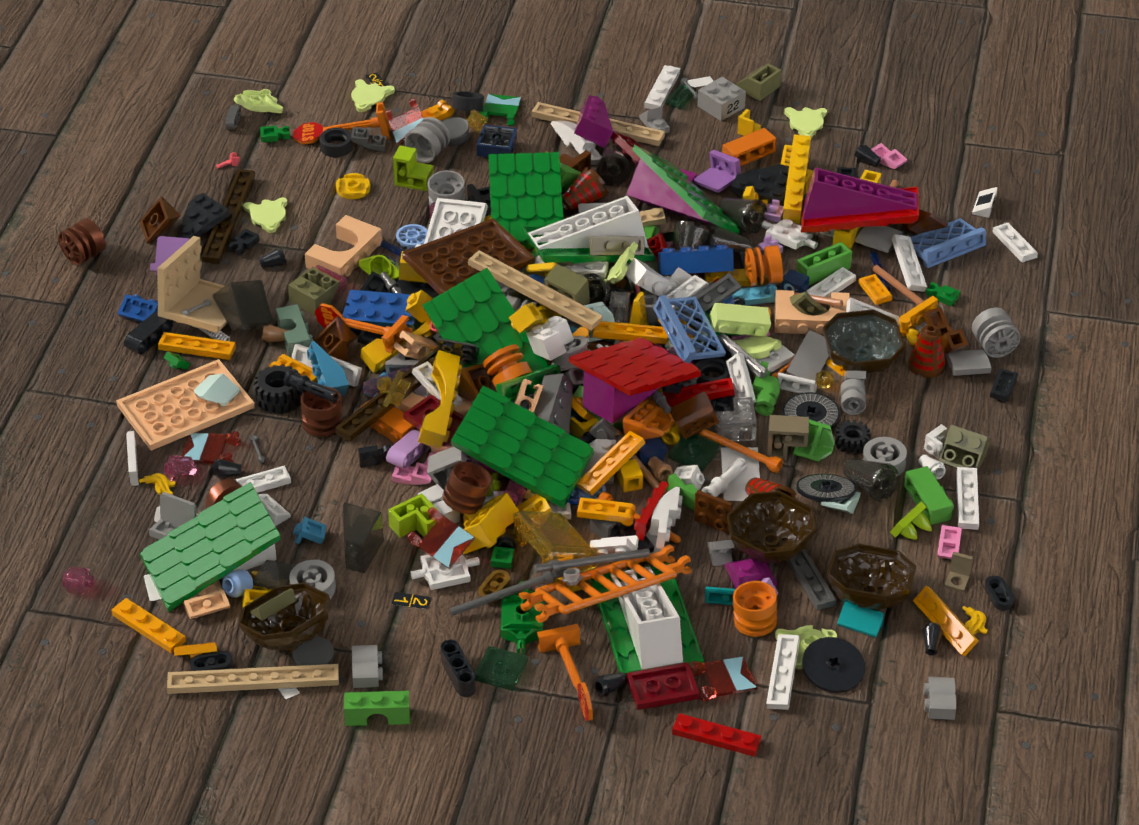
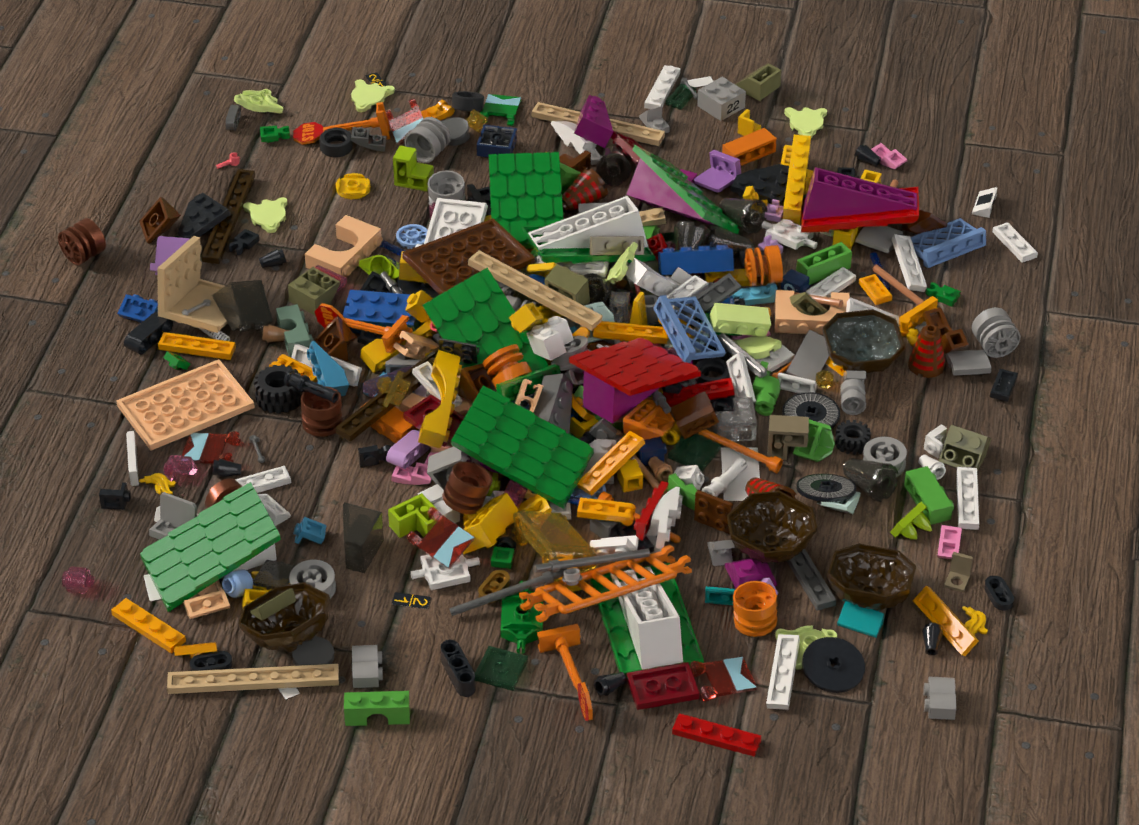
light aqua slope [194,373,240,406] -> none
none -> black bracket [99,482,131,510]

